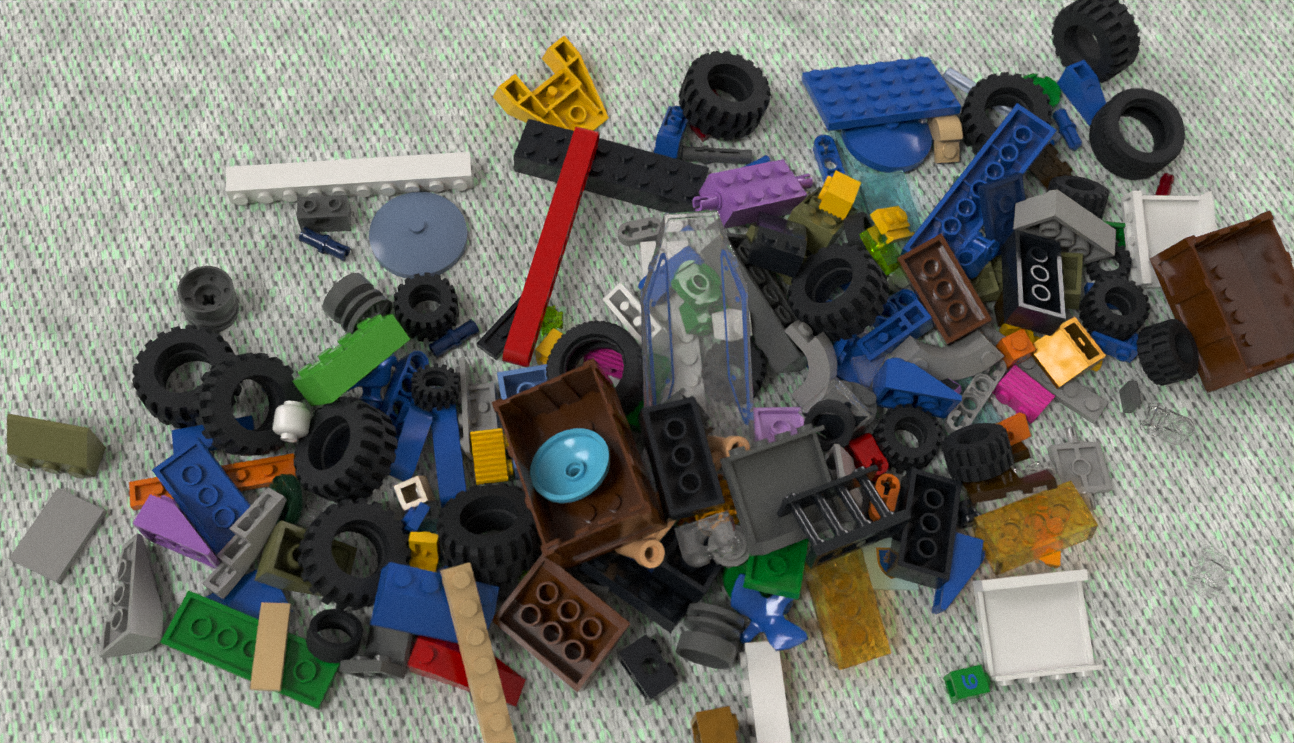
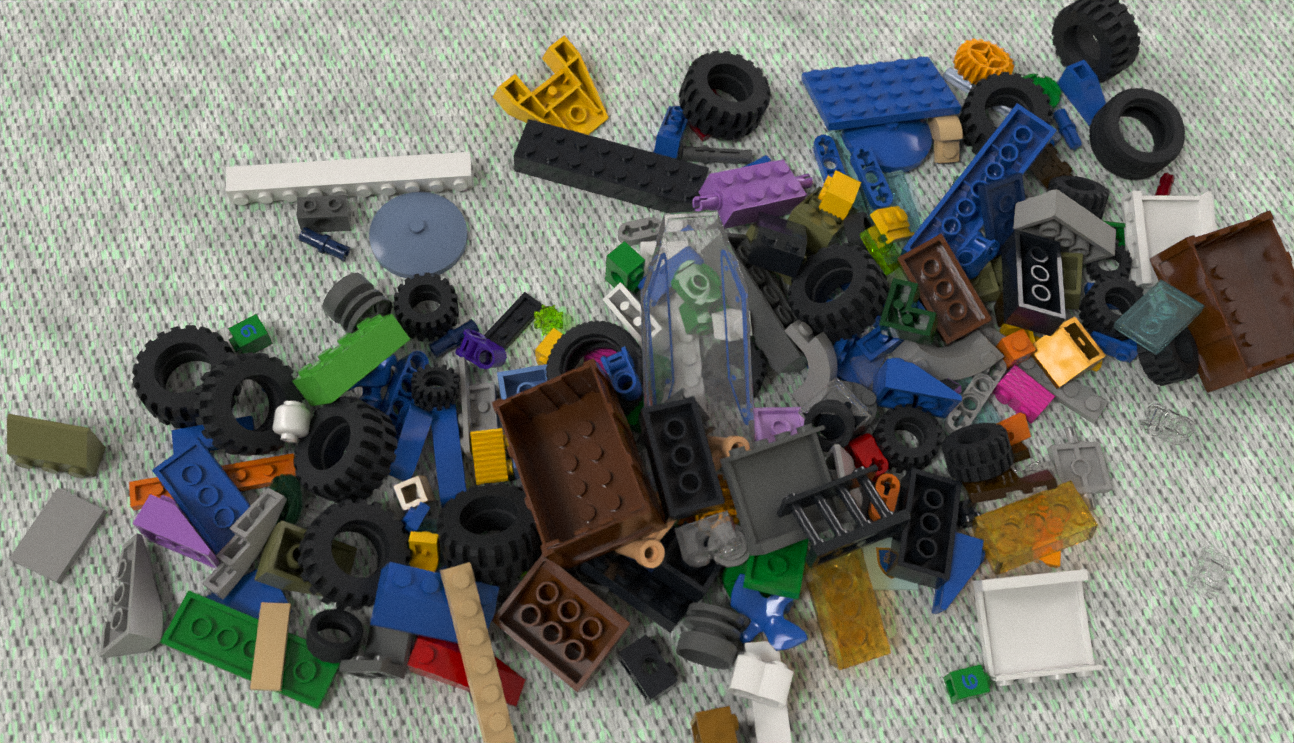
dark grey wheel [177,265,240,333] -> none
red beam [502,126,600,368] -> none
medium azure dish [530,428,611,503] -> none
dark grey tile [1119,381,1142,413] -> none
none -> green brick [228,314,273,354]
none -> dark purple piece [455,329,507,369]
none -> blue piece [601,346,642,401]
none -> green brick [605,241,645,294]
none -> white brick [727,653,793,709]
none -> blue beam [850,145,893,210]
none -> dark green brick [879,278,938,346]
none -> light orange gear [953,38,1015,85]
none -> clear light blue tile [1113,280,1204,355]

